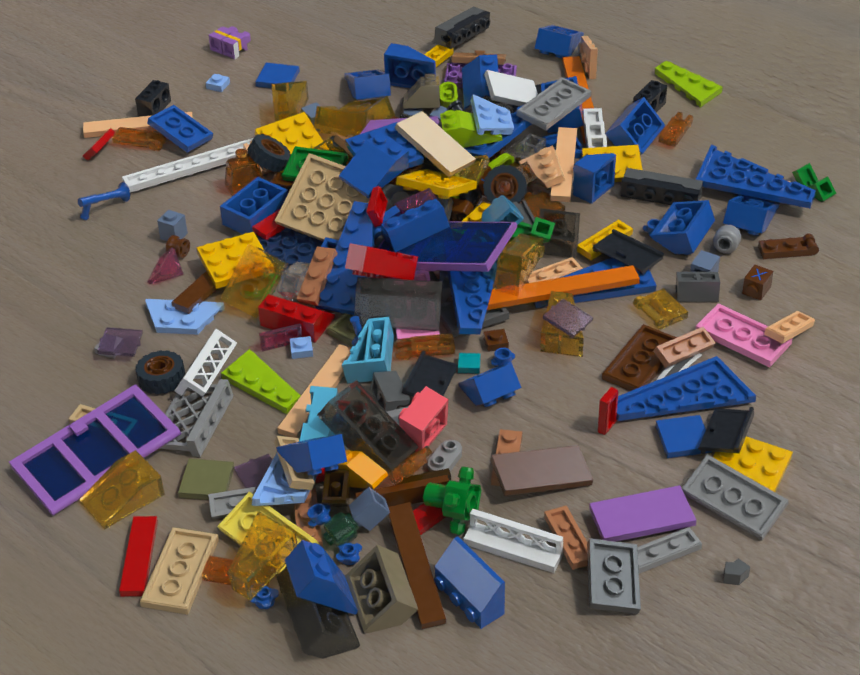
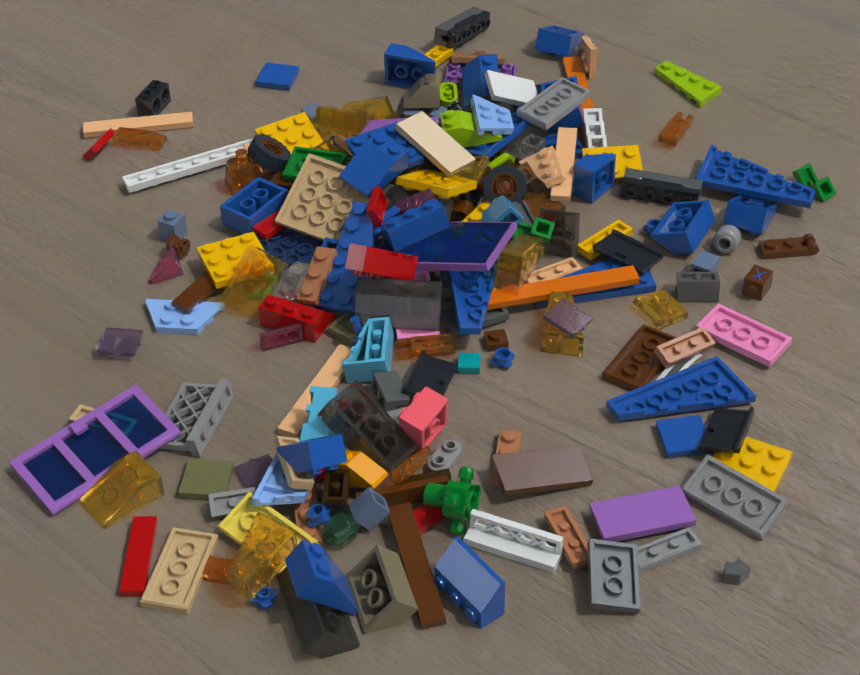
blue piece [78,182,130,220] -> none
black wheel [135,350,185,394] -> none
blue plate [147,105,213,152] -> none
white fence [175,329,237,397] -> none
light blue plate [206,74,230,92] -> none
medium lavender hips [209,26,251,59] -> none
lime wing [221,349,301,414] -> none
clear yellow wedge [271,81,309,122] -> none
light blue plate [290,336,313,359] -> none
blue plate [336,542,362,566] -> none
blue slope [344,69,391,102] -> none
blue slope [458,363,522,407] -> none
red tile [598,387,618,435] -> none
blue slope [605,97,666,155] -> none
black brick [633,80,667,113] -> none
light nougat tile [764,311,815,344] -> none

